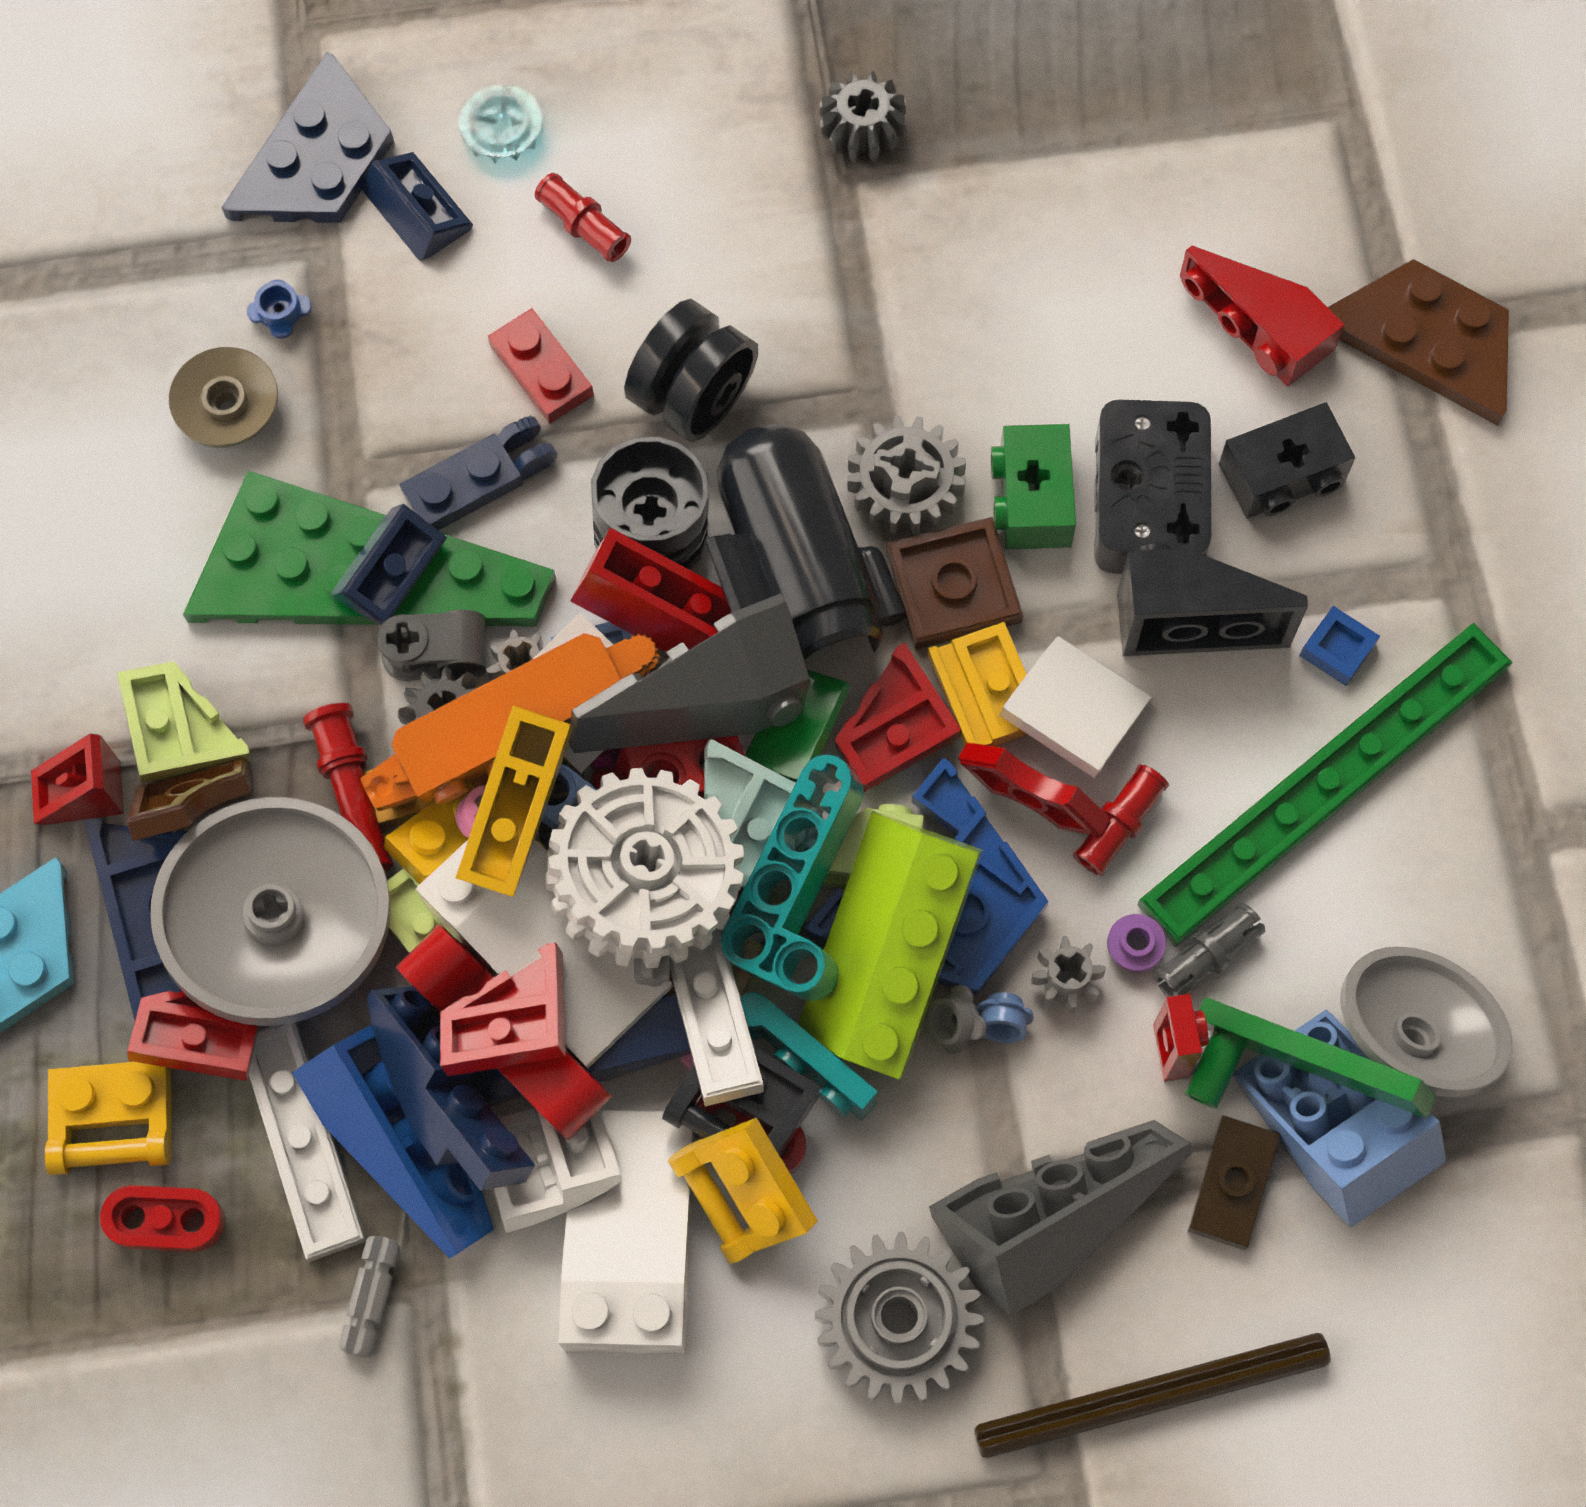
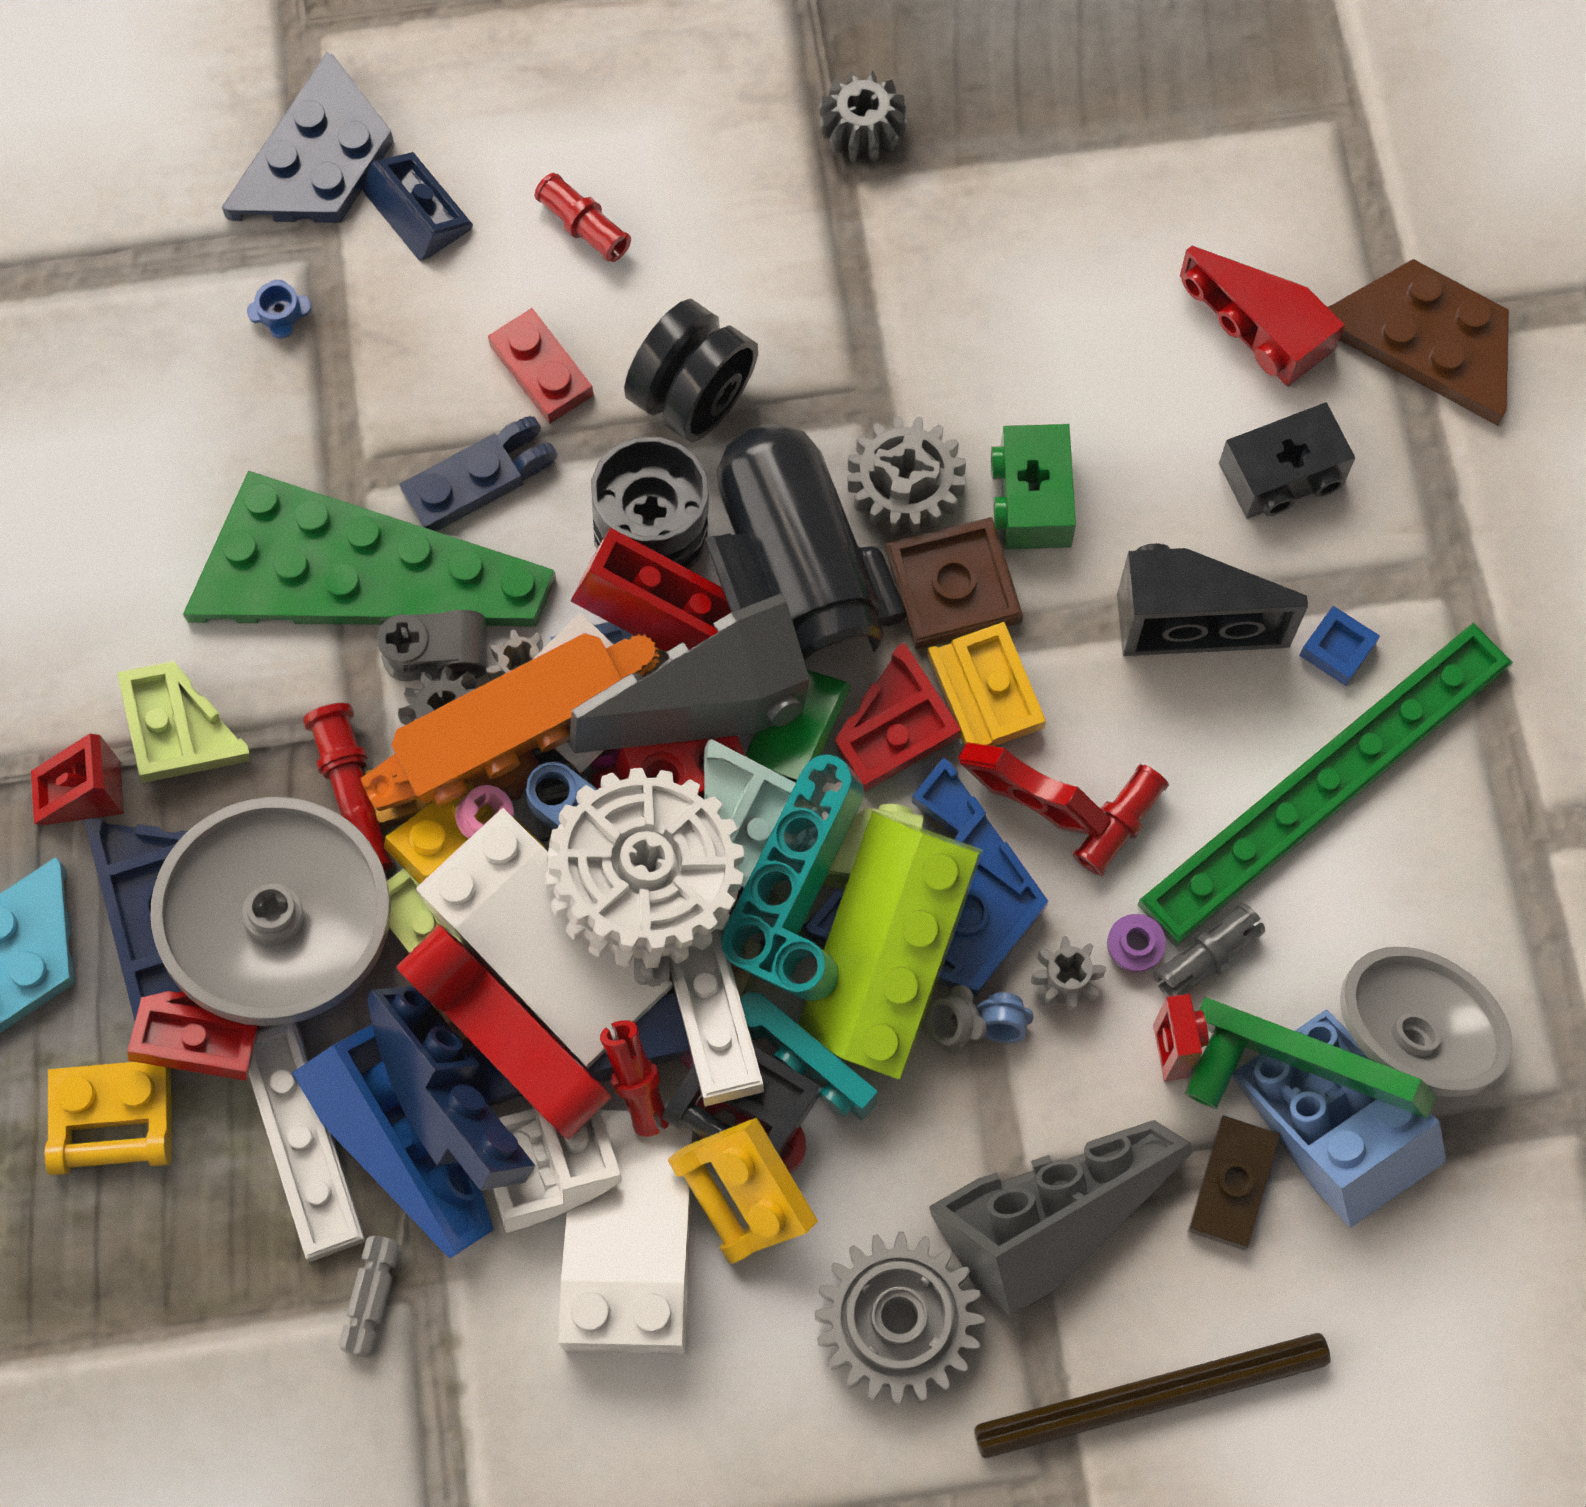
red plate [100,1185,225,1252] -> none
reddish brown tile [127,758,252,841] -> none
dark tan dish [169,347,278,448] -> none
dark blue slope [331,503,447,626] -> none
wing [440,942,566,1076] -> none
yellow slope [455,706,574,897] -> none
clear light blue gear [459,85,543,164] -> none
white slope [999,636,1152,778] -> none
black axle [1094,399,1212,574] -> none
none -> red pin [600,1020,669,1137]

